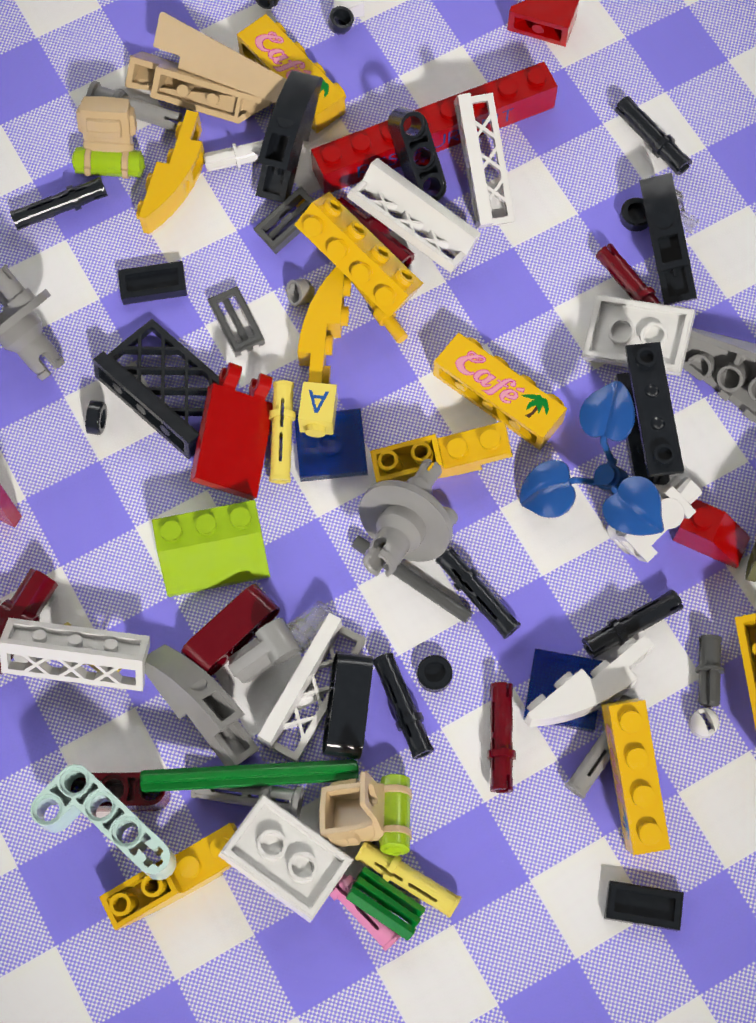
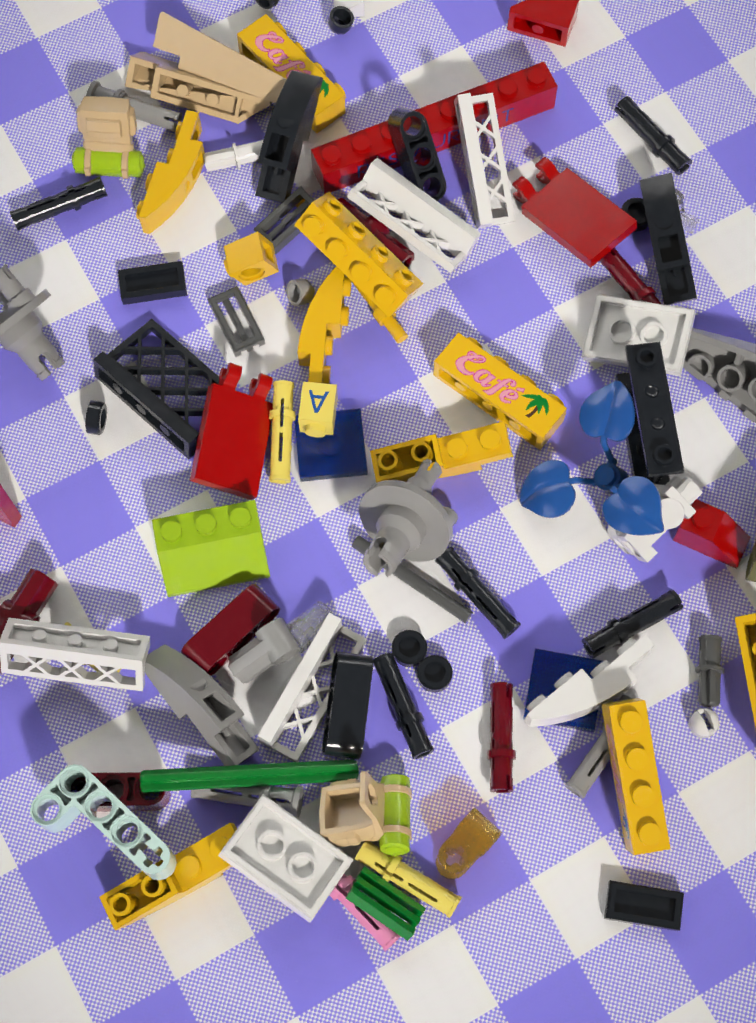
none -> yellow brick [224,231,279,286]
none -> black tile [392,630,427,667]
none -> clear yellow piece [436,808,503,879]
none -> red tile [512,157,637,268]

